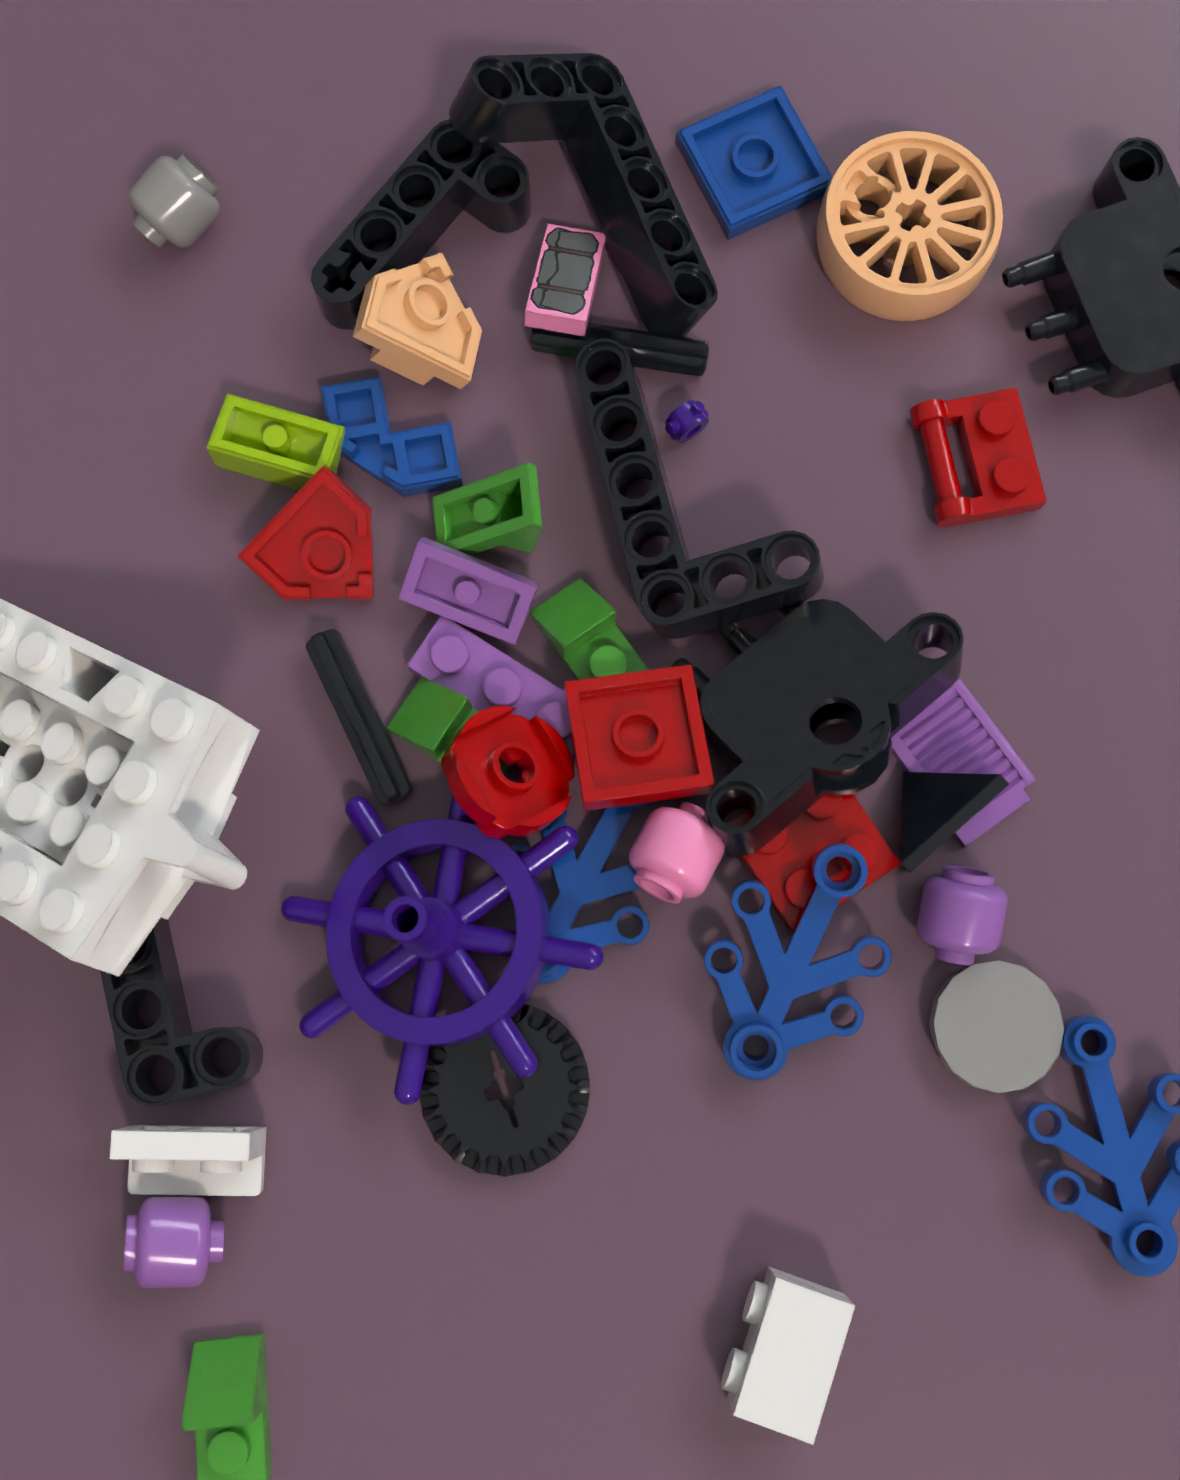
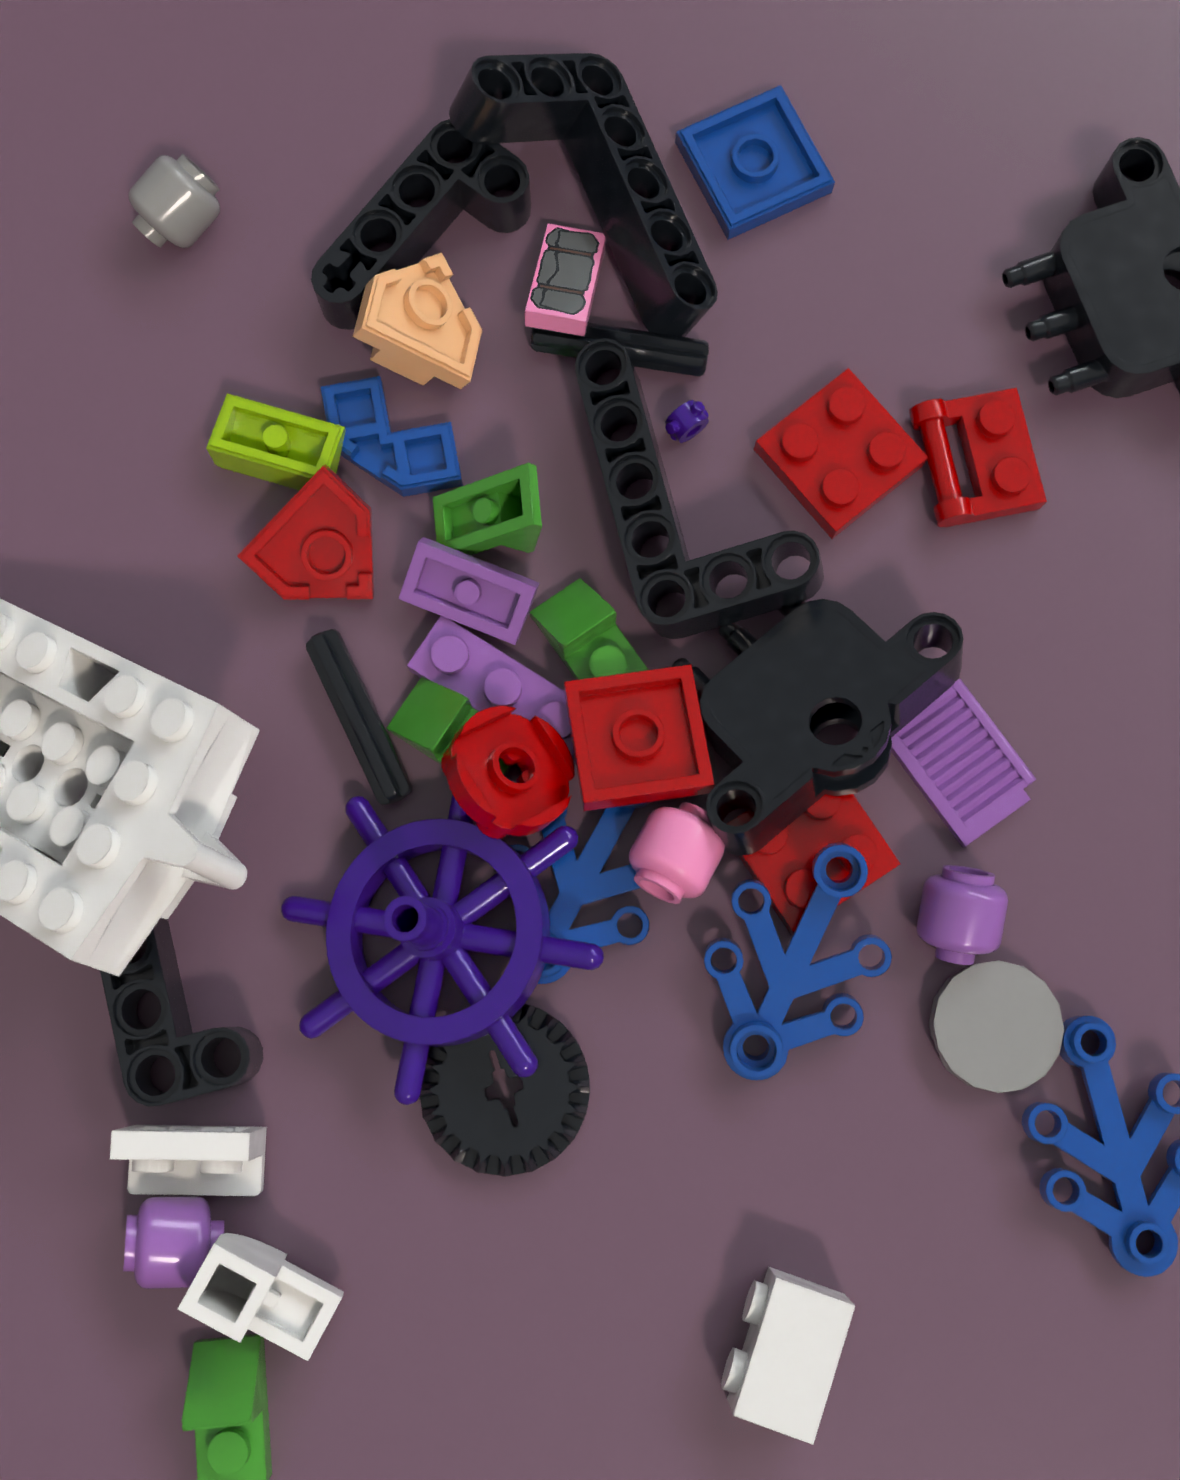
light nougat piece [816,131,1003,321] -> none
black slope [900,772,1009,873] -> none
none -> white brick [178,1233,344,1361]
none -> red plate [753,368,929,539]

